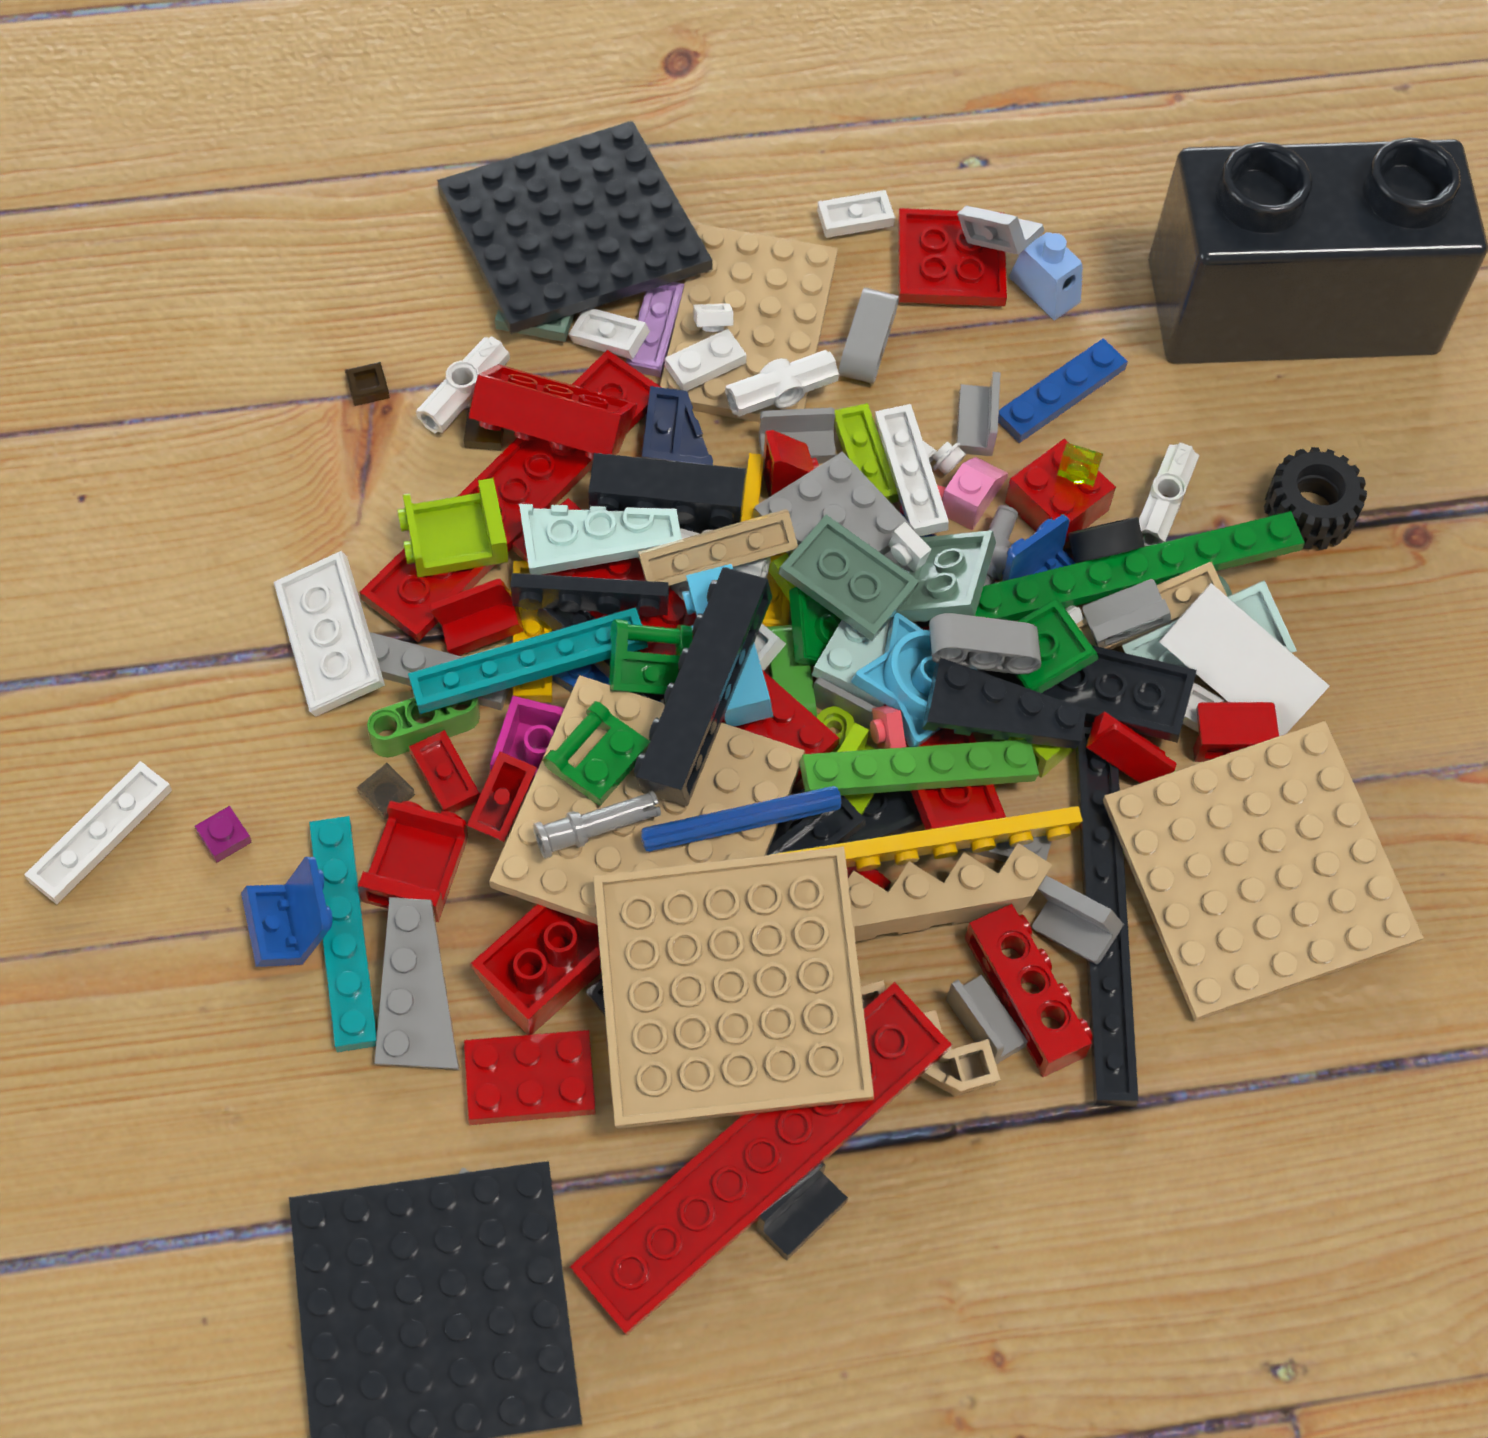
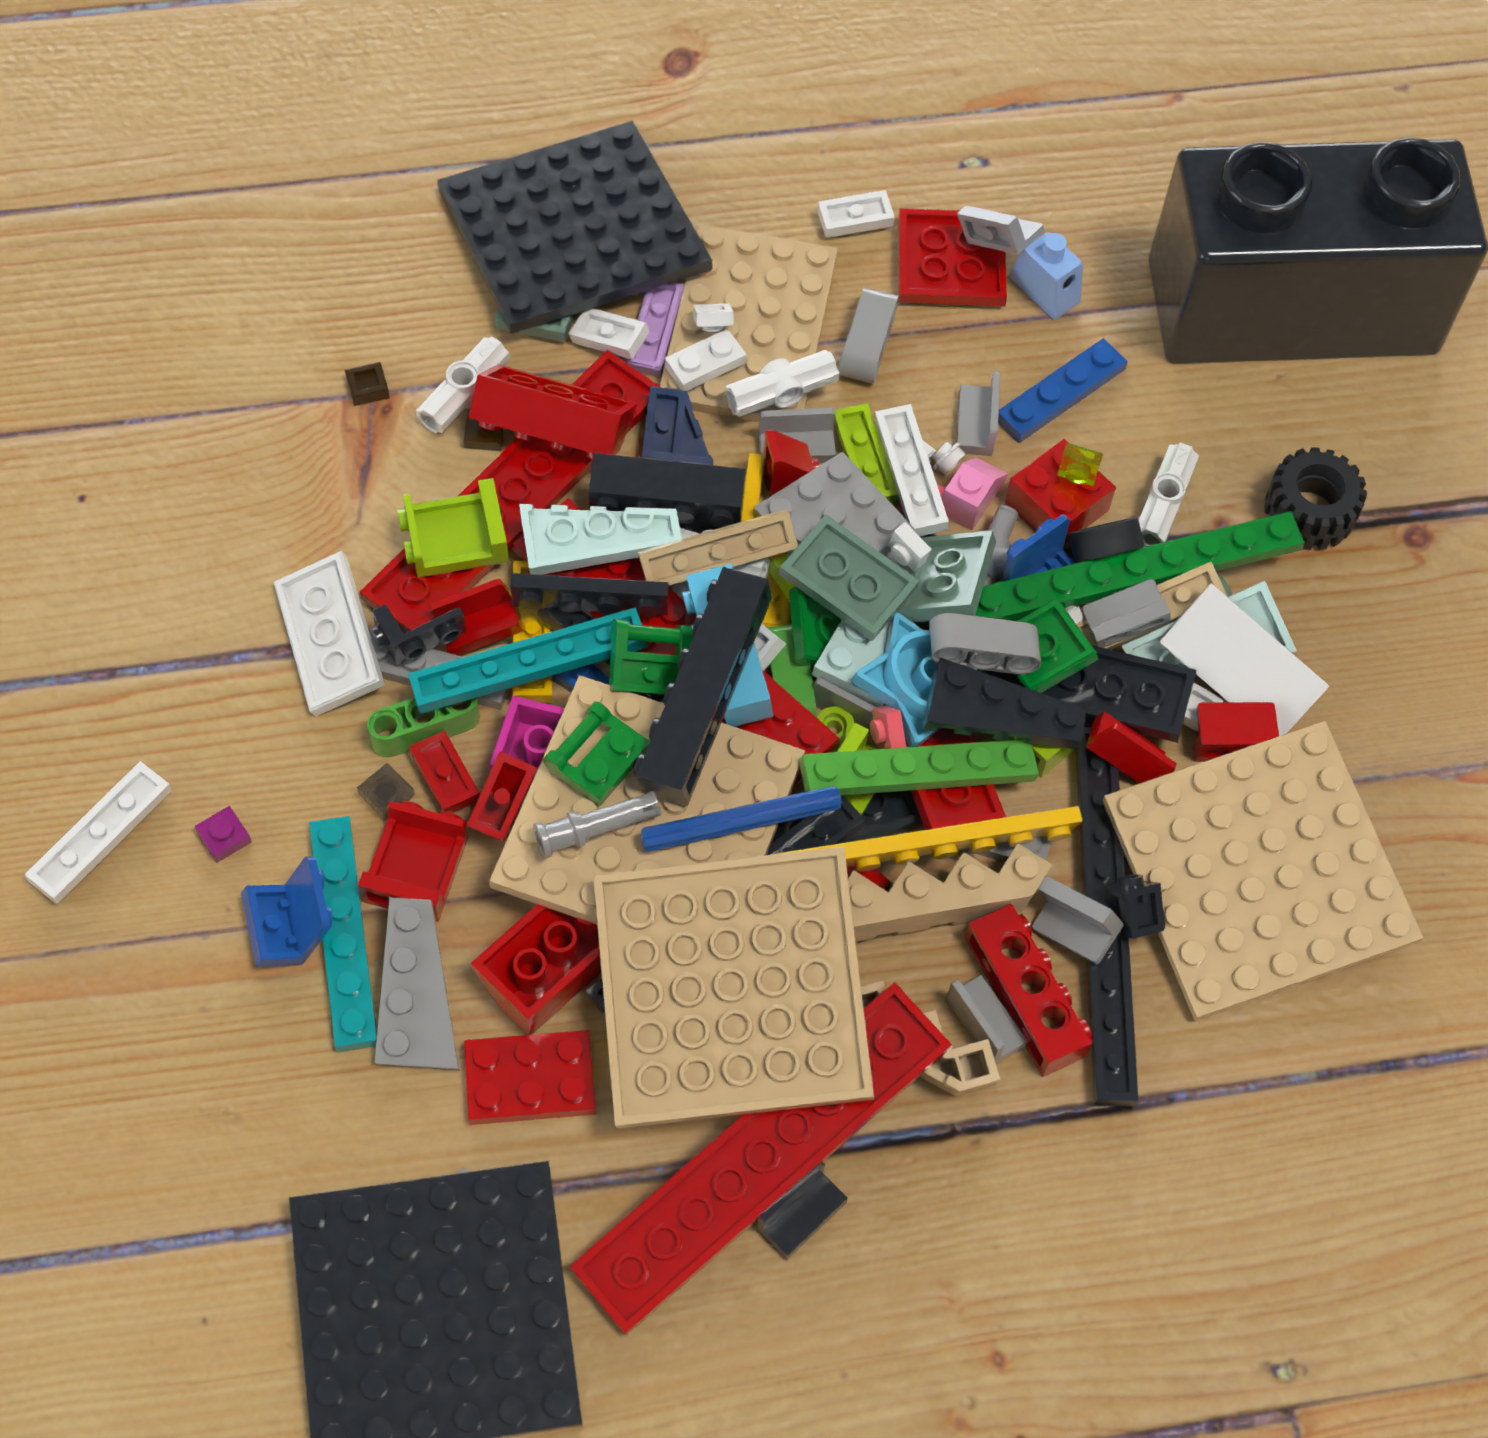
none -> black bracket [370,604,466,665]
none -> black bracket [1105,874,1165,939]

